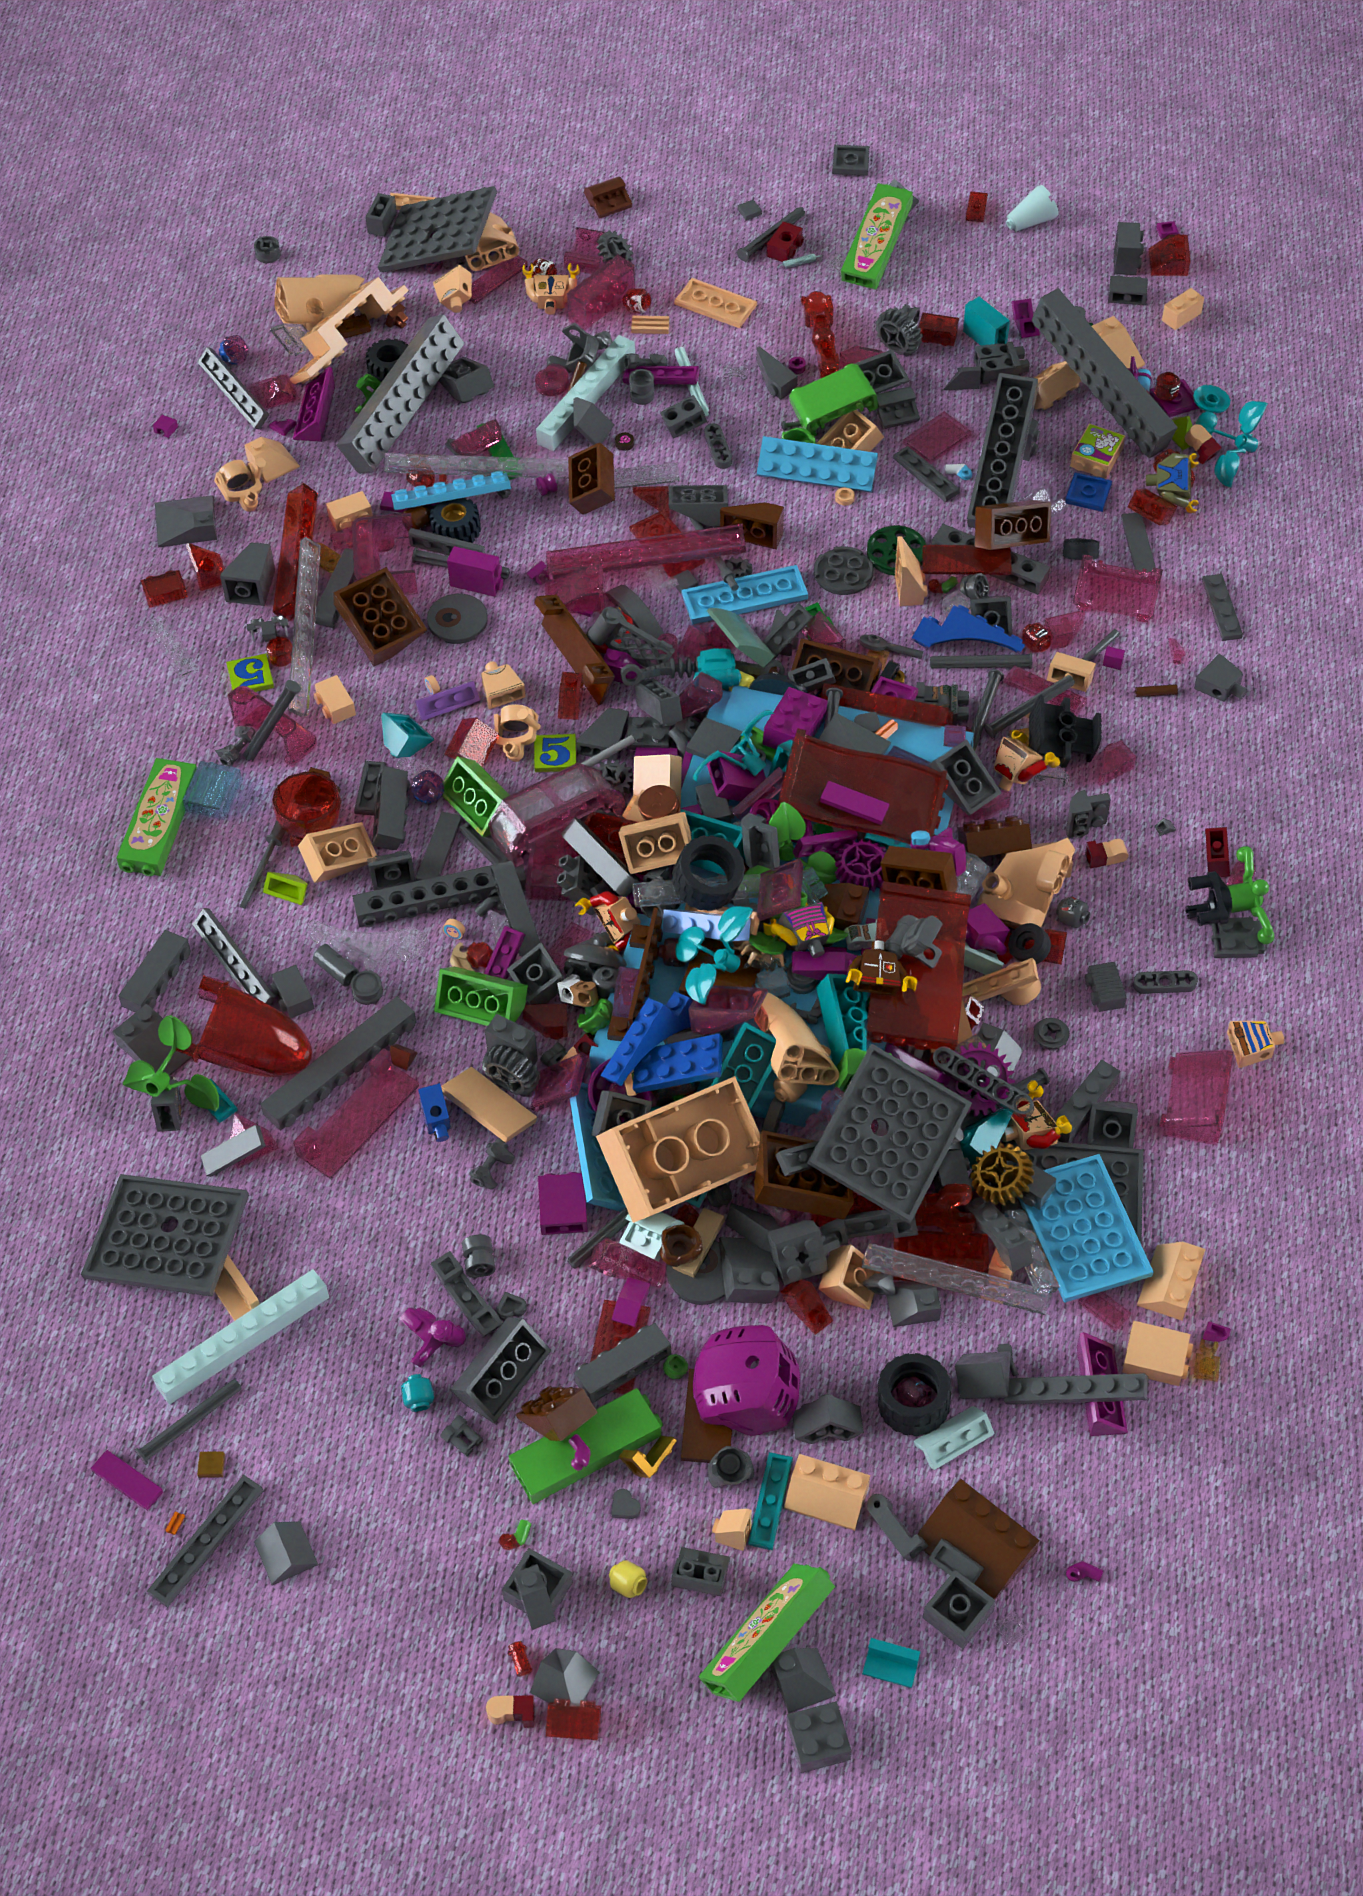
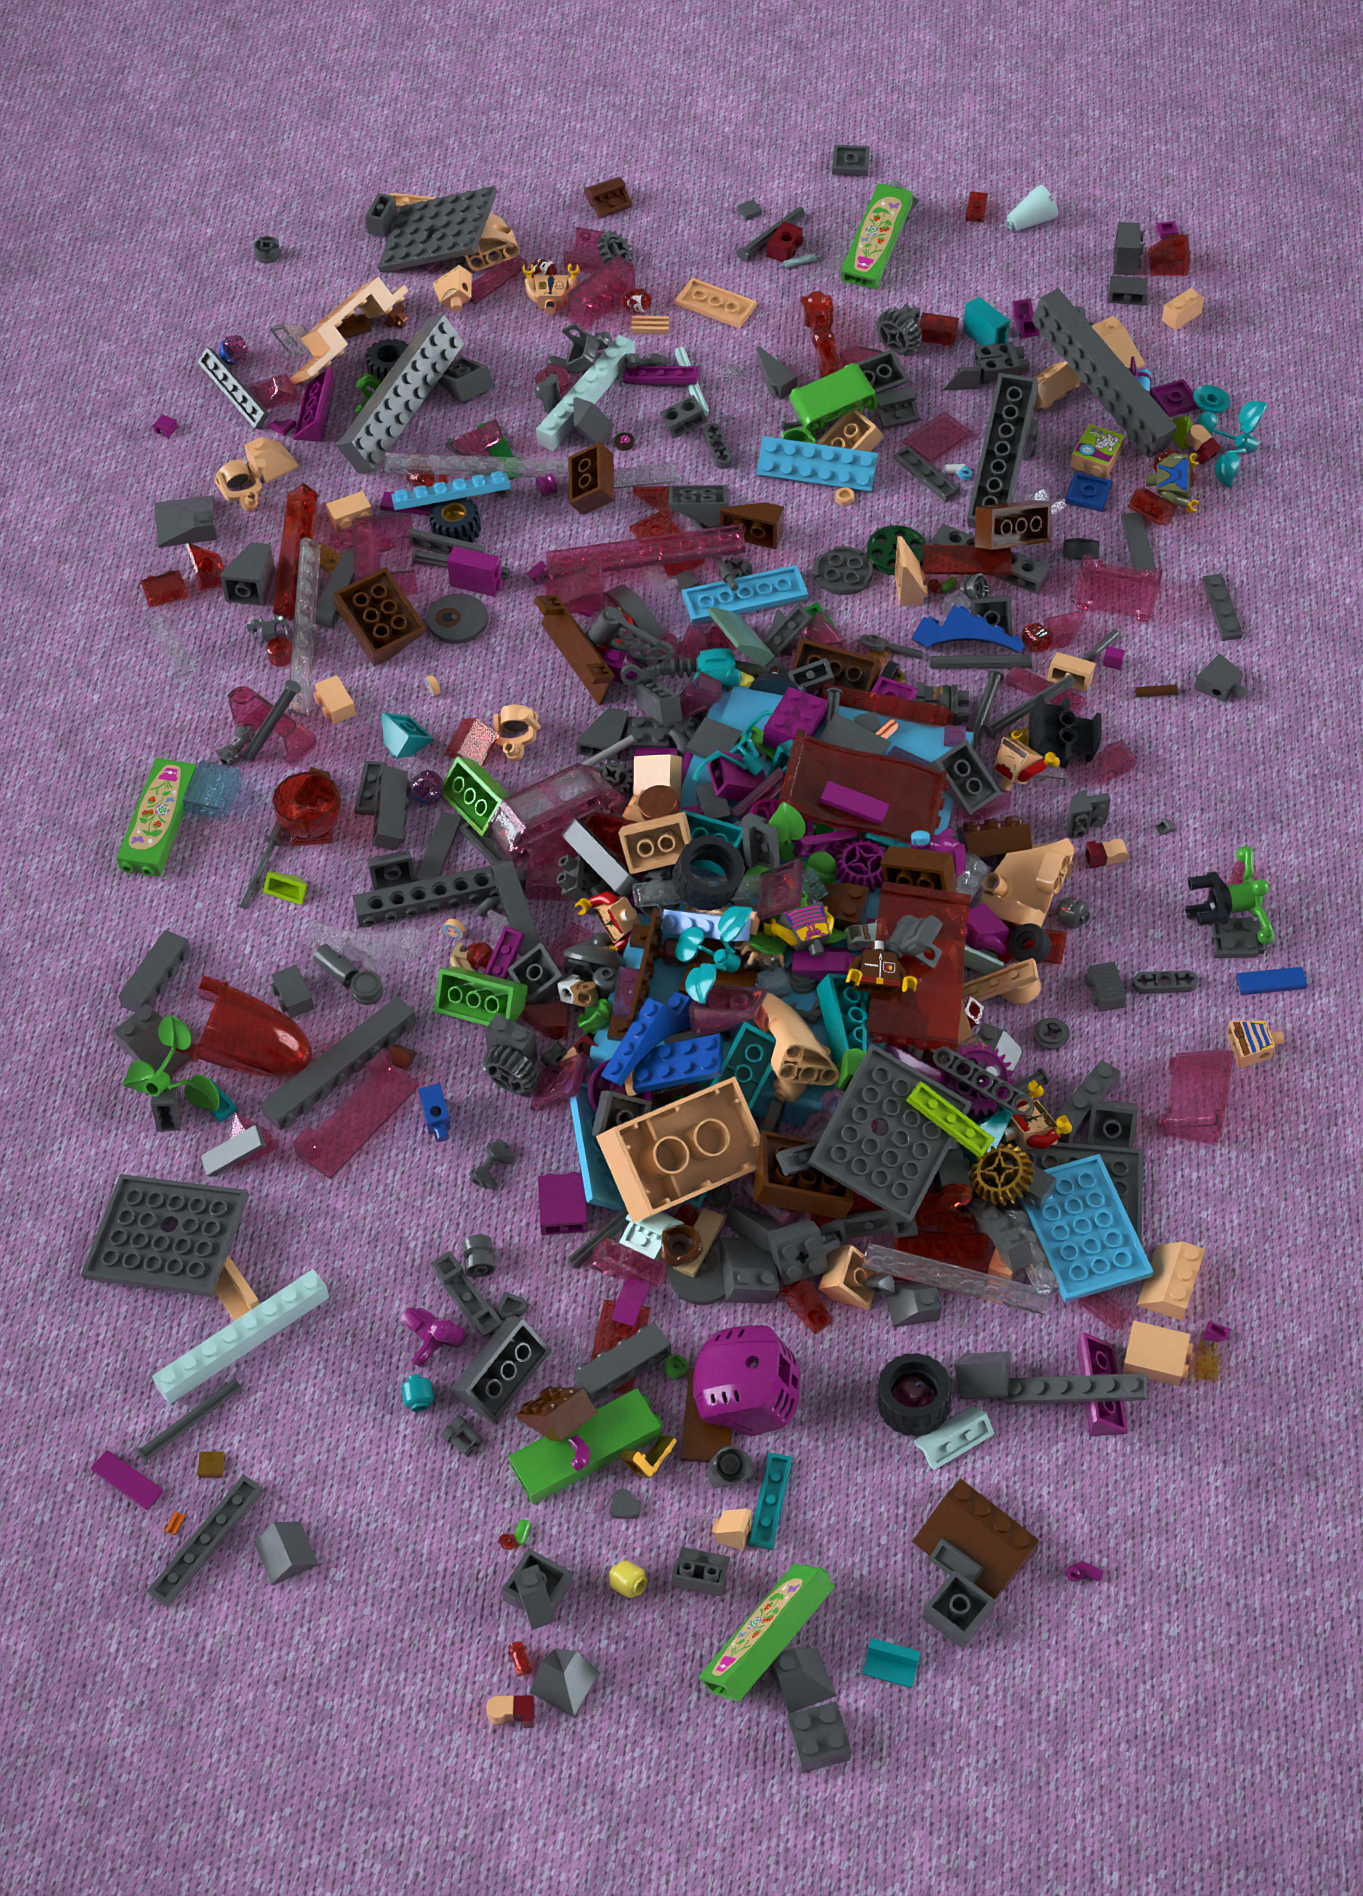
dark grey plate [192,908,276,1013] -> none
tile [226,653,274,697] -> none
light nougat panel [274,274,365,331] -> none
light nougat slope [298,822,377,883] -> none
reddish brown head [402,505,431,531] -> none
medium lavender plate [415,681,480,721] -> none
light nougat tile [441,1067,537,1143] -> none
light nougat torso [481,661,526,709] -> none
lime tile [534,734,576,772] -> none
clear red brick [546,1698,601,1740] -> none
clear red slope [558,672,584,720] -> none
reddish brown piece [566,361,587,394] -> none
dark grey wheel [629,369,654,405] -> none
light nougat slope [784,1454,870,1530] -> none
magenta bush [789,356,806,374] -> none
dark grey brick [792,1394,864,1444] -> none
dark grey leg [867,1494,928,1561] -> none
dark grey hand [997,1344,1019,1376] -> none
clear red head [1154,372,1181,401] -> none
clear pink bar [1168,638,1186,665] -> none
dark red brick [1205,827,1230,877] -> none
none -> dark grey tile [534,373,561,414]
none -> lime tile [906,1081,995,1158]
none -> blue tile [1236,967,1307,995]

